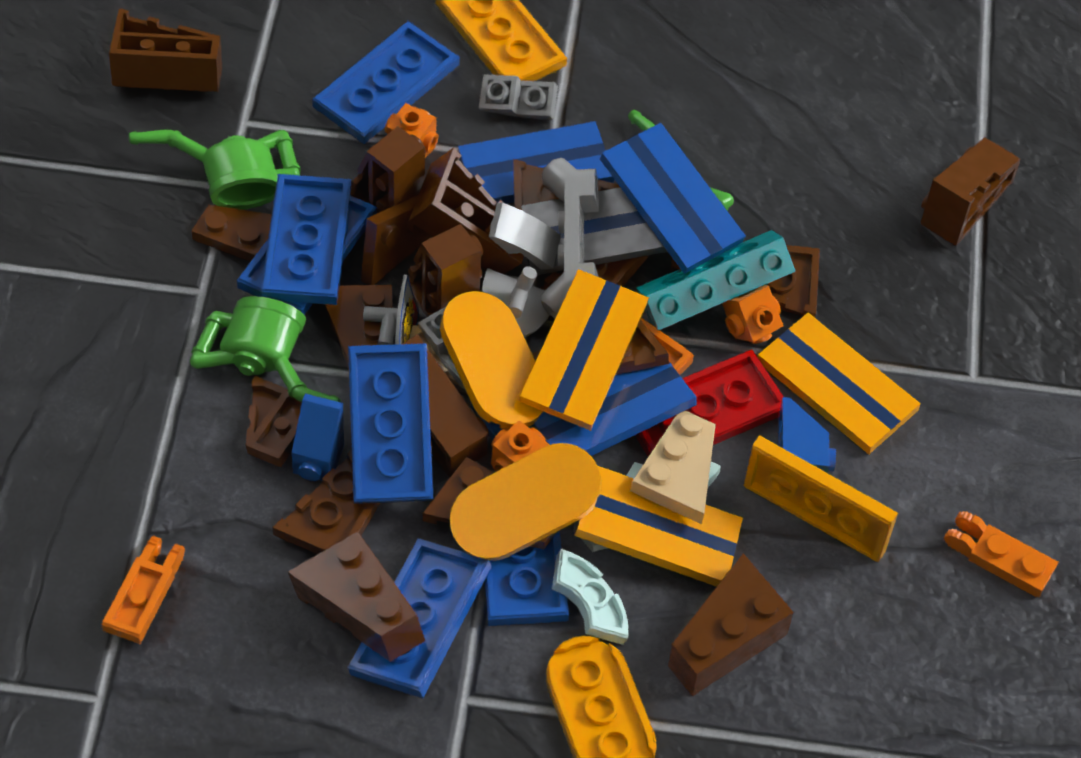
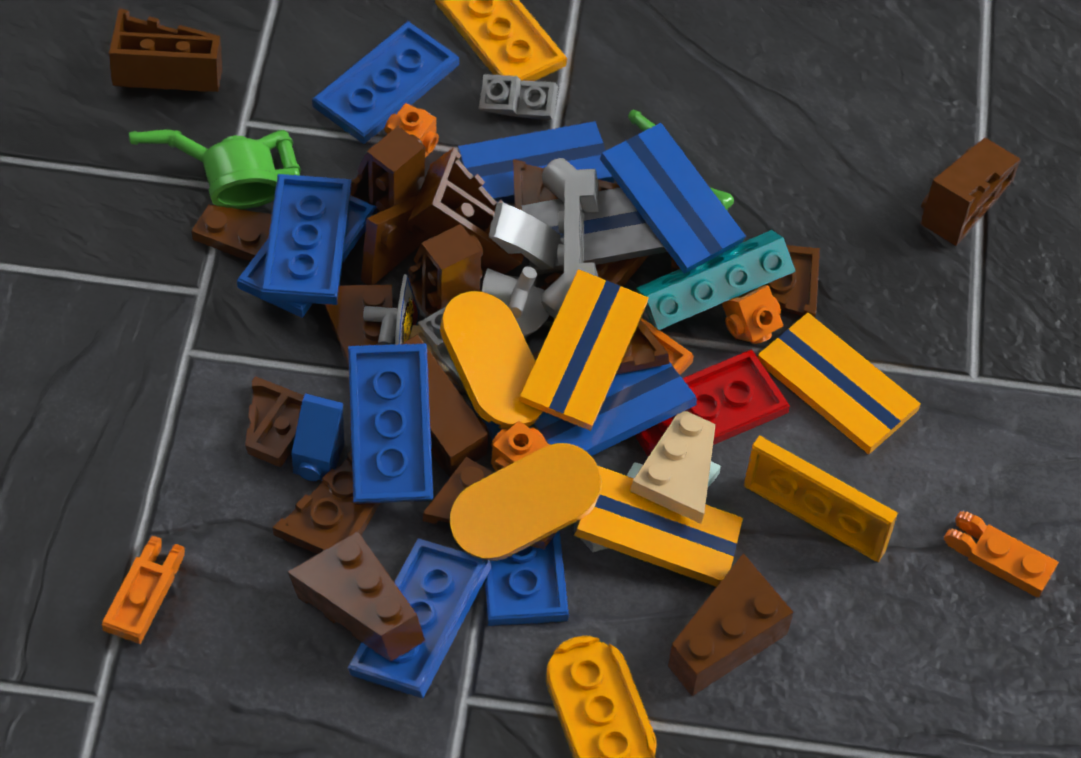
bright green piece [190,296,341,403] -> none
light aqua tile [552,549,628,645] -> none
blue slope [778,397,836,473] -> none

